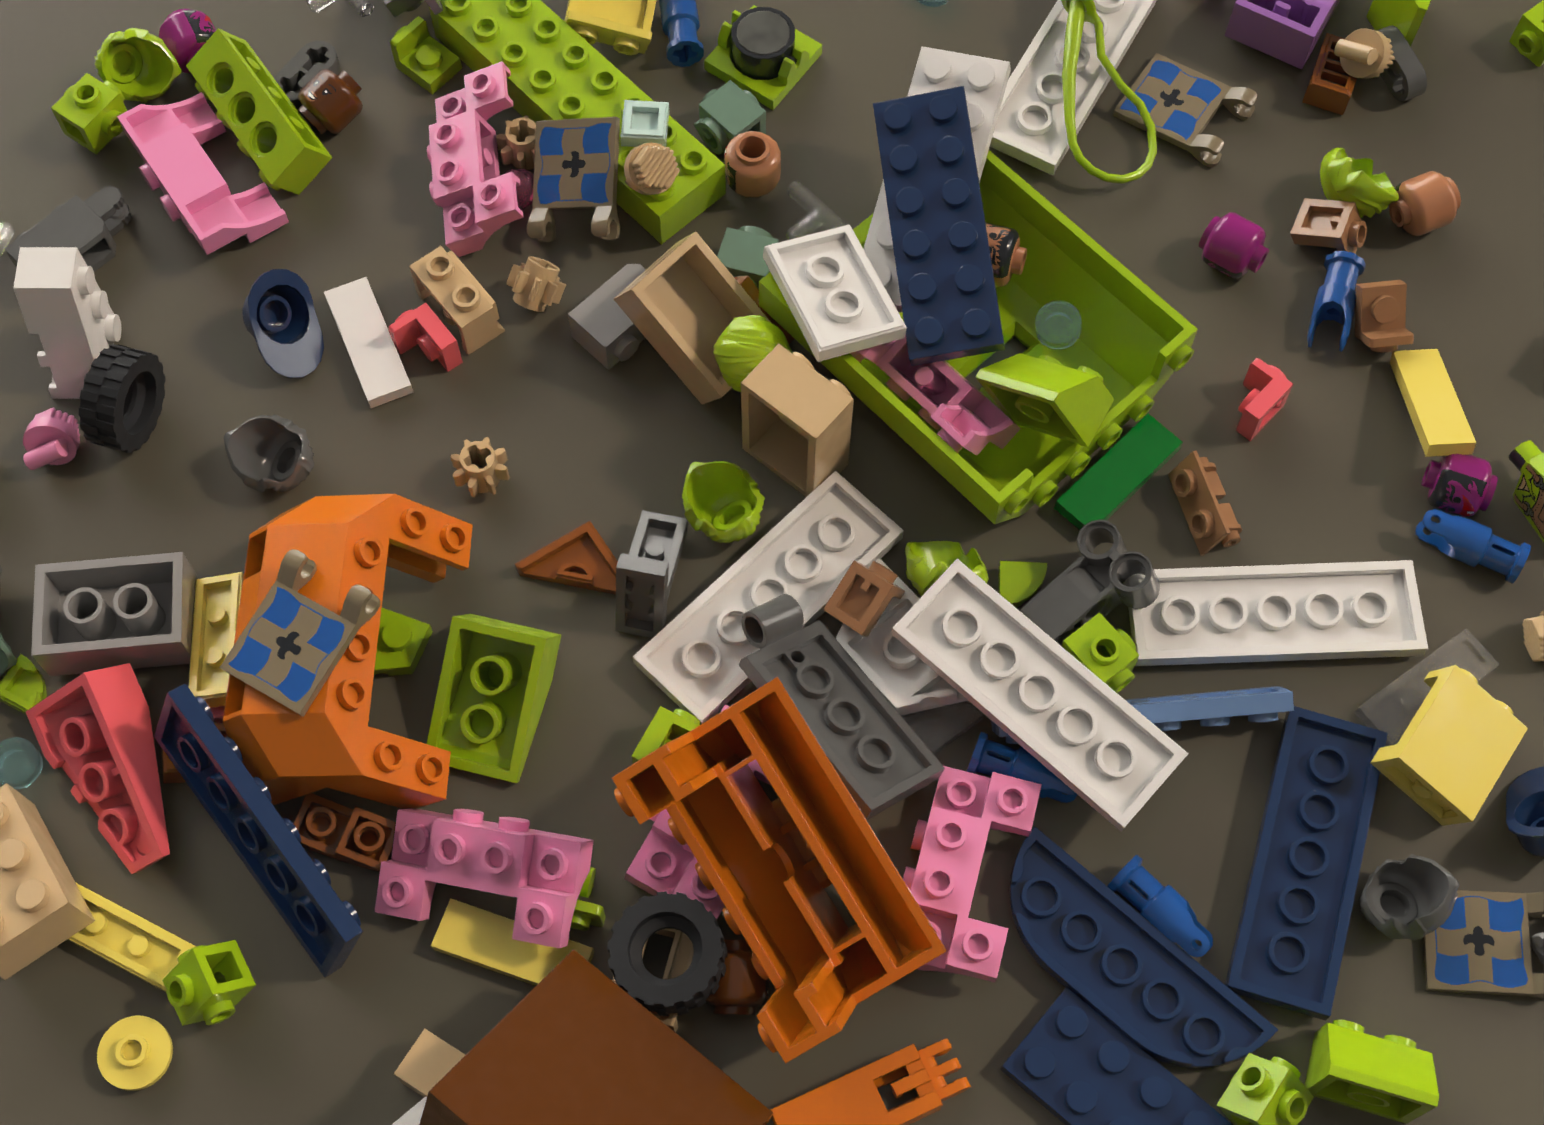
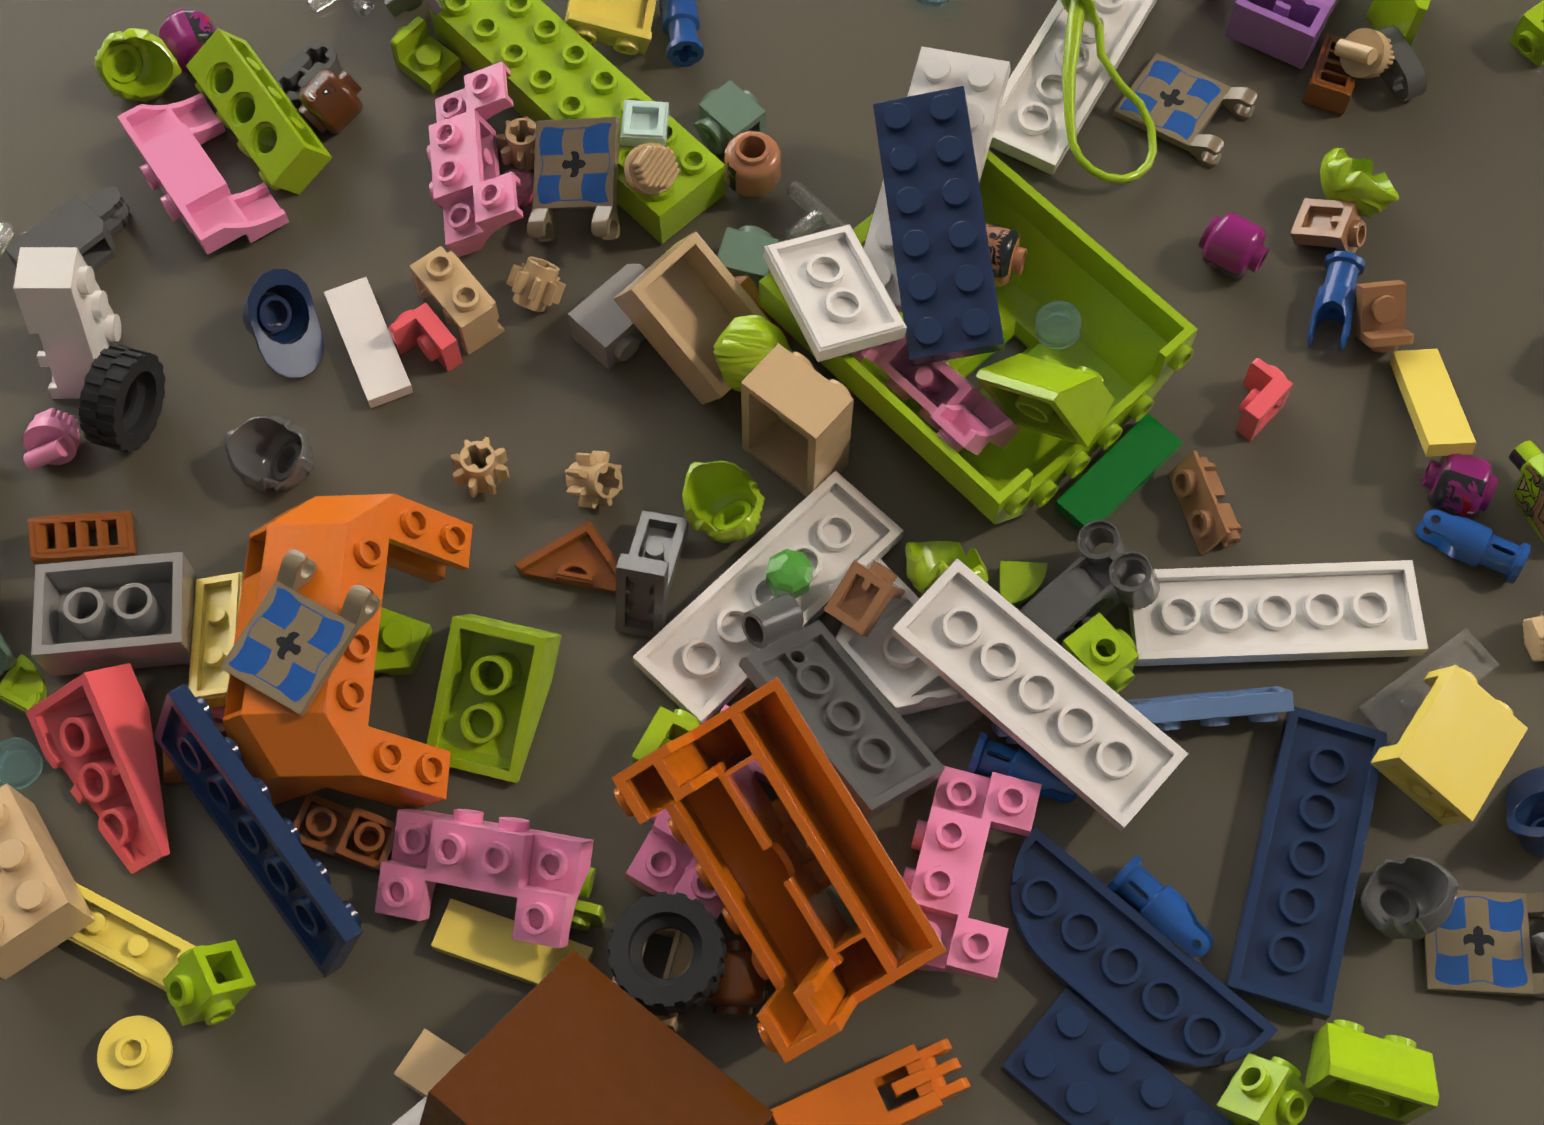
lime brick [51,73,127,154] -> none
piece [704,5,822,110] -> none
nougat head [1389,171,1461,236] -> none
none -> dark orange slope [28,511,137,565]
none -> tan gear [565,450,623,509]
none -> bright green tile [766,549,813,599]

